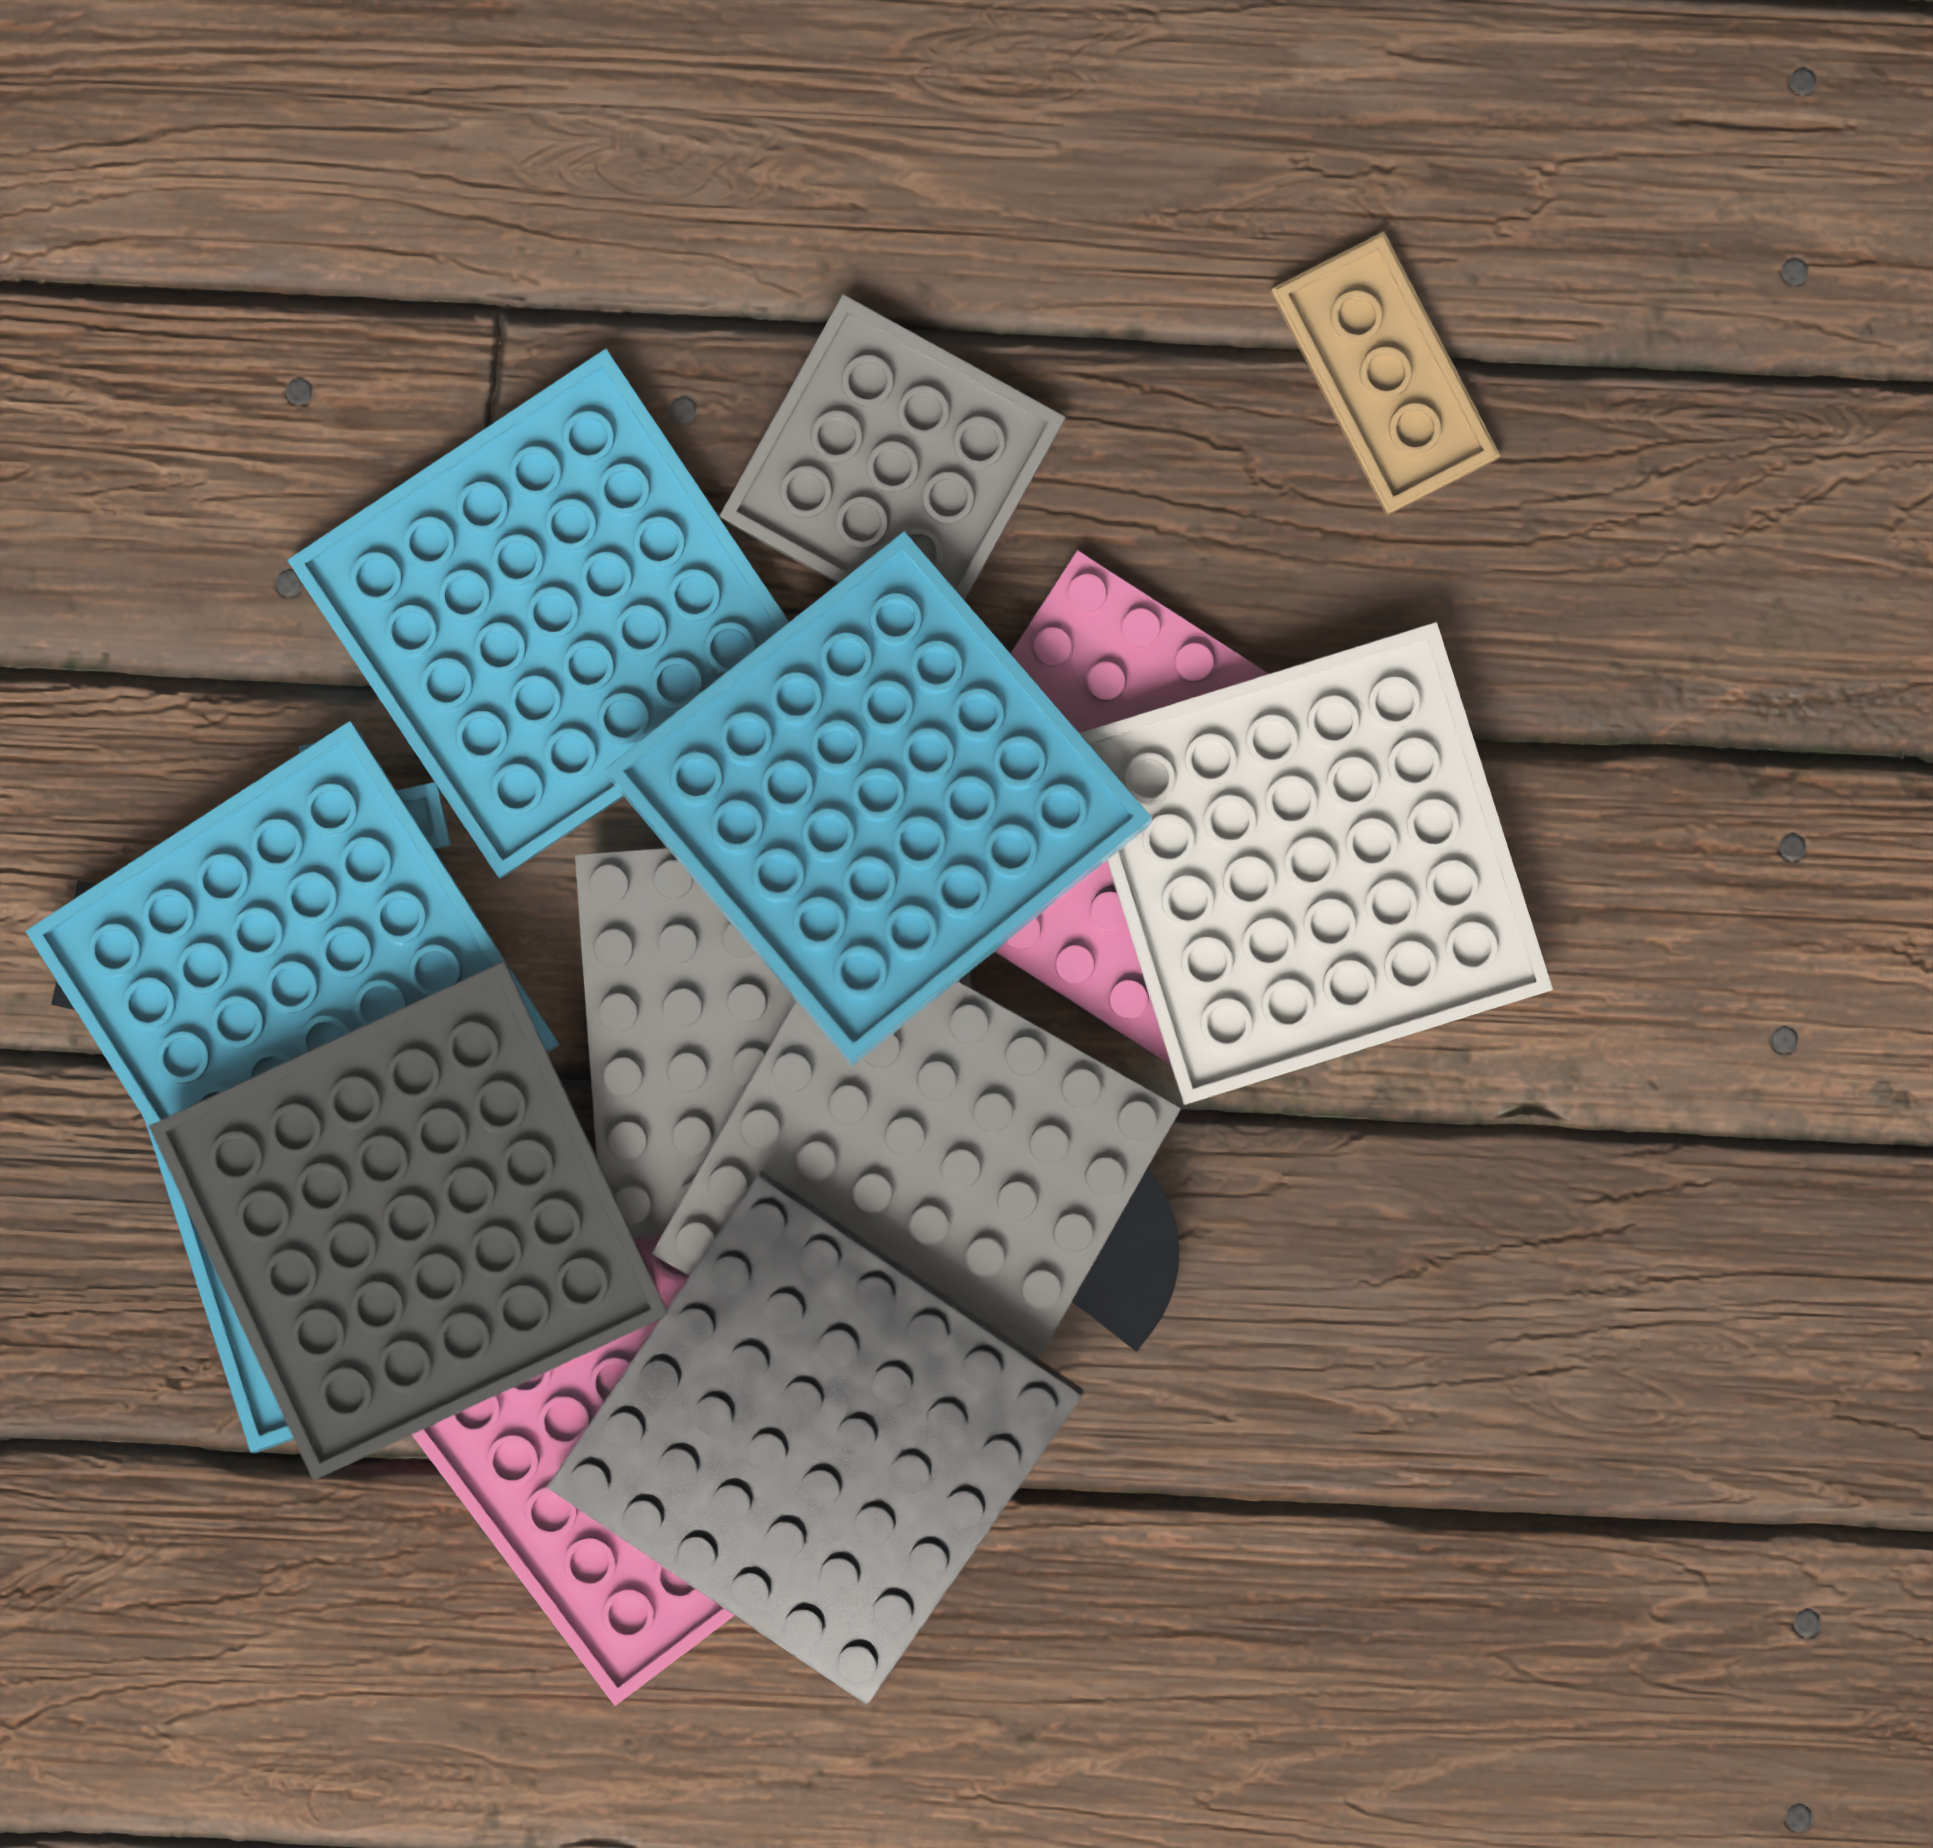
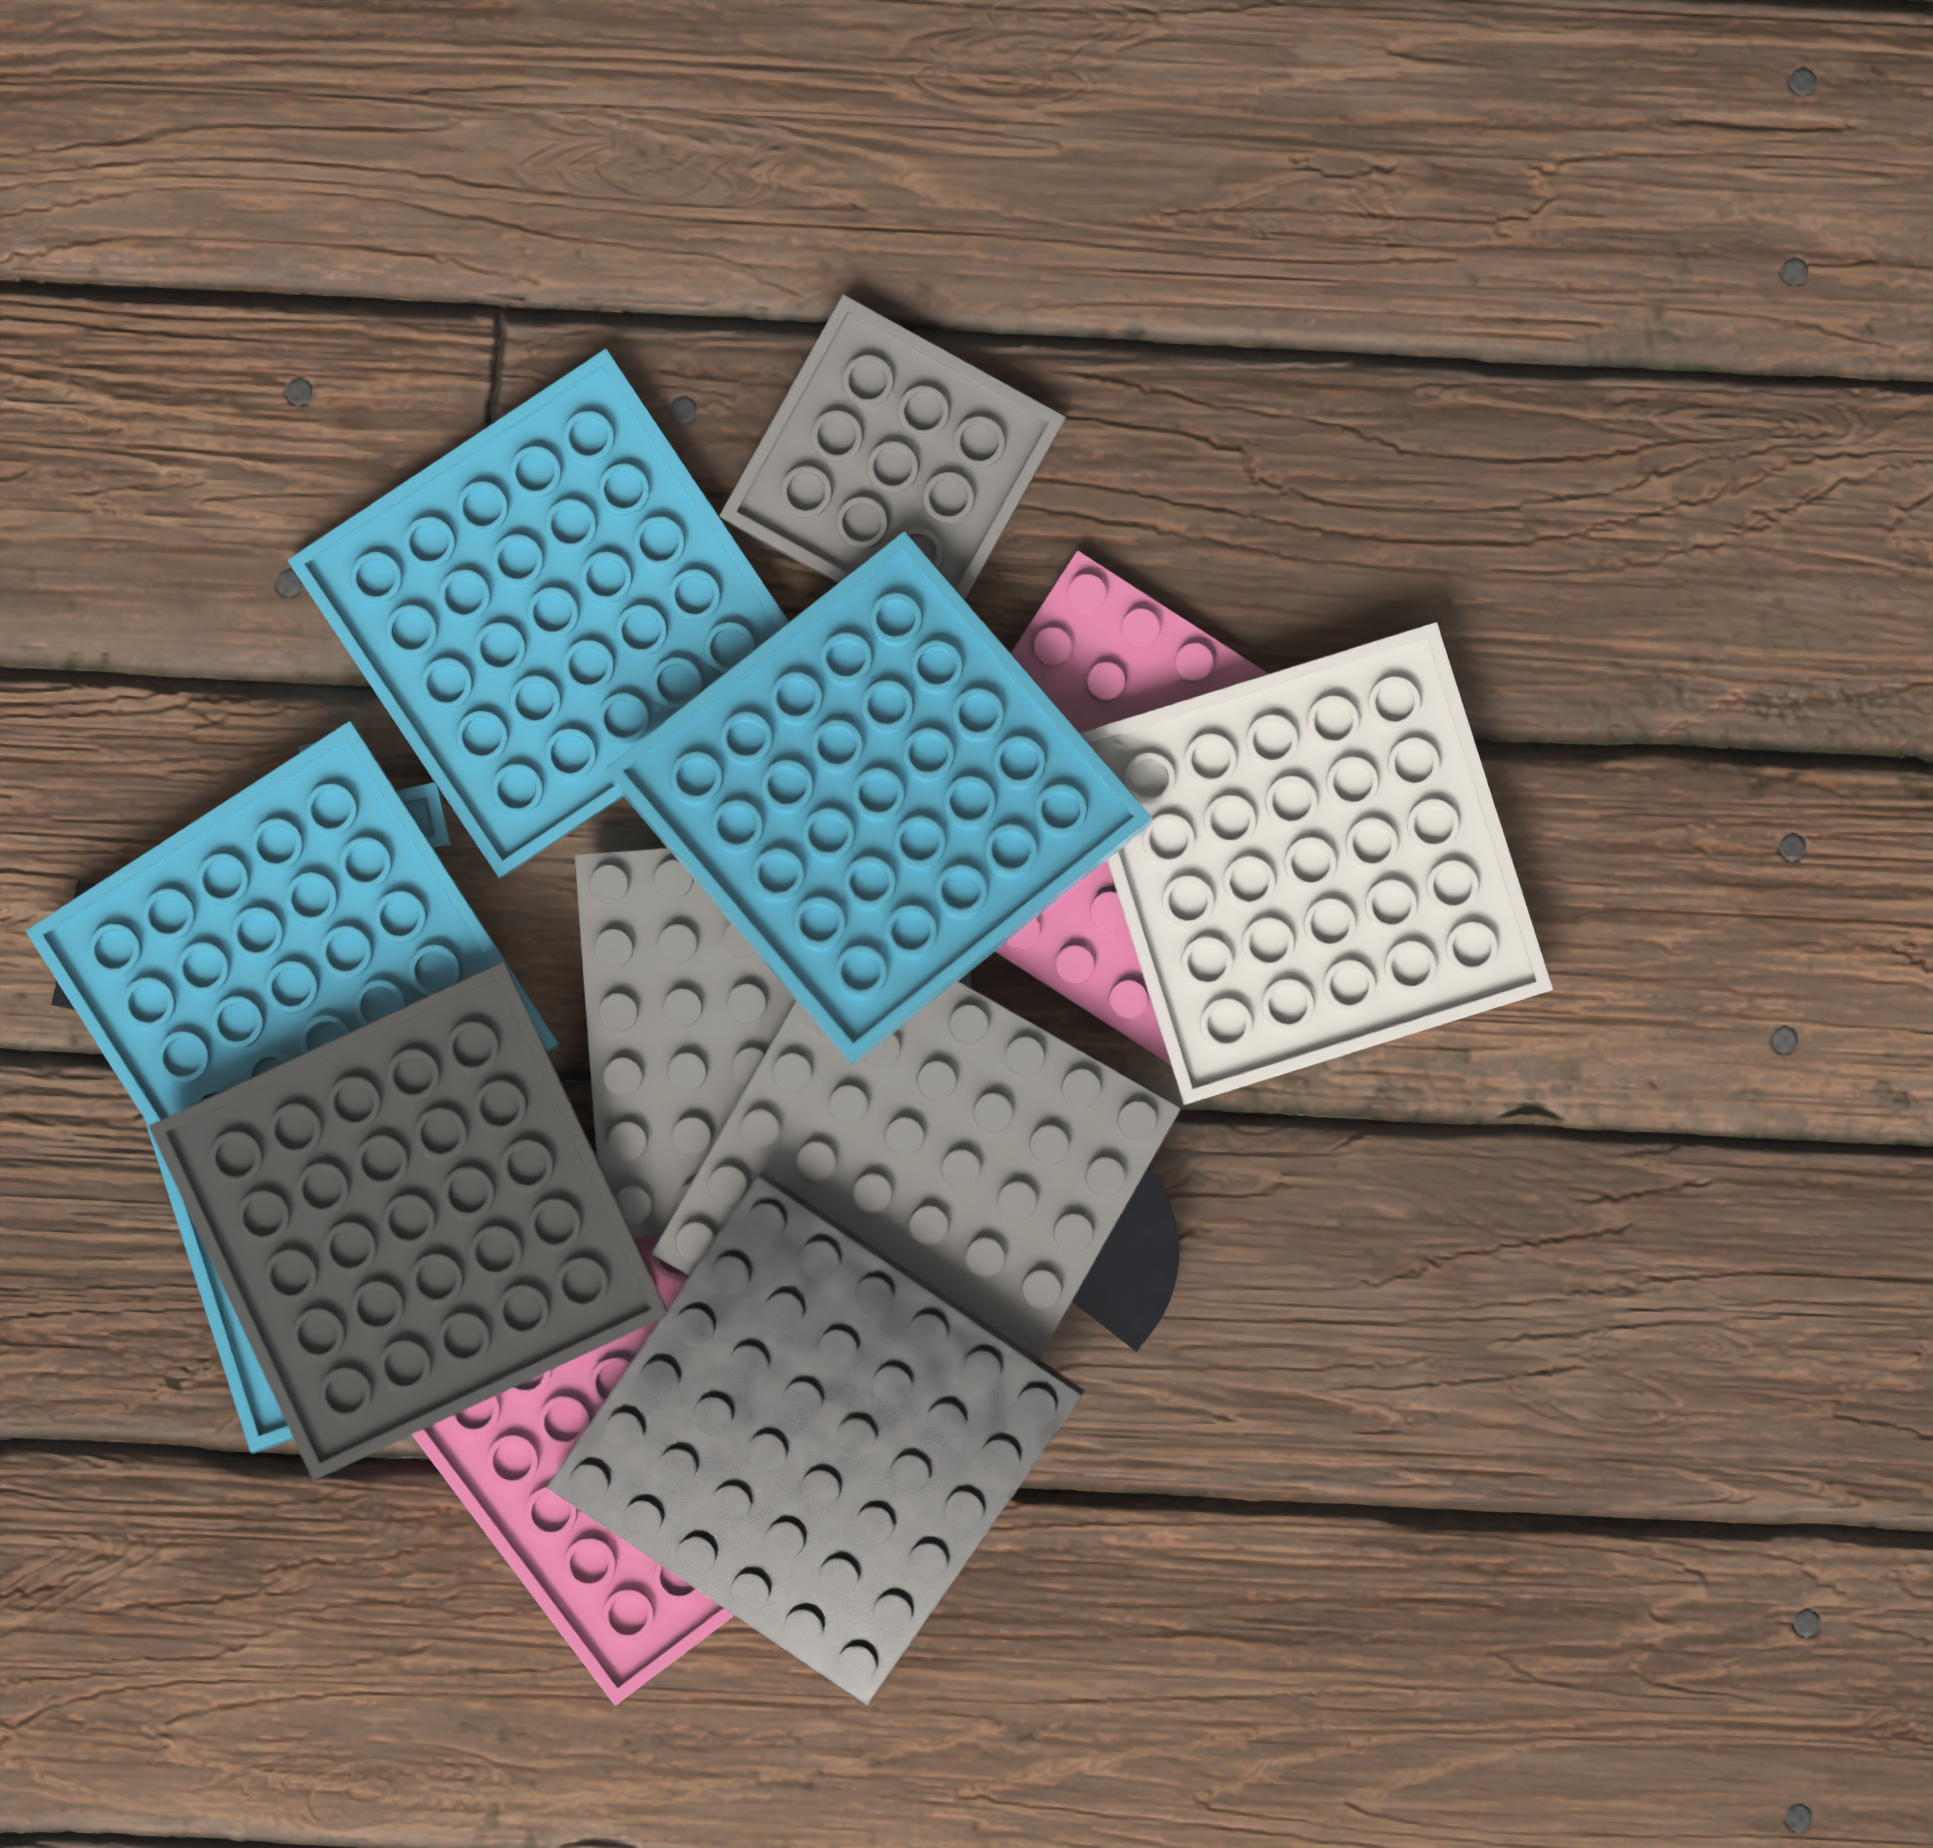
tan tile [1270,231,1501,516] -> none

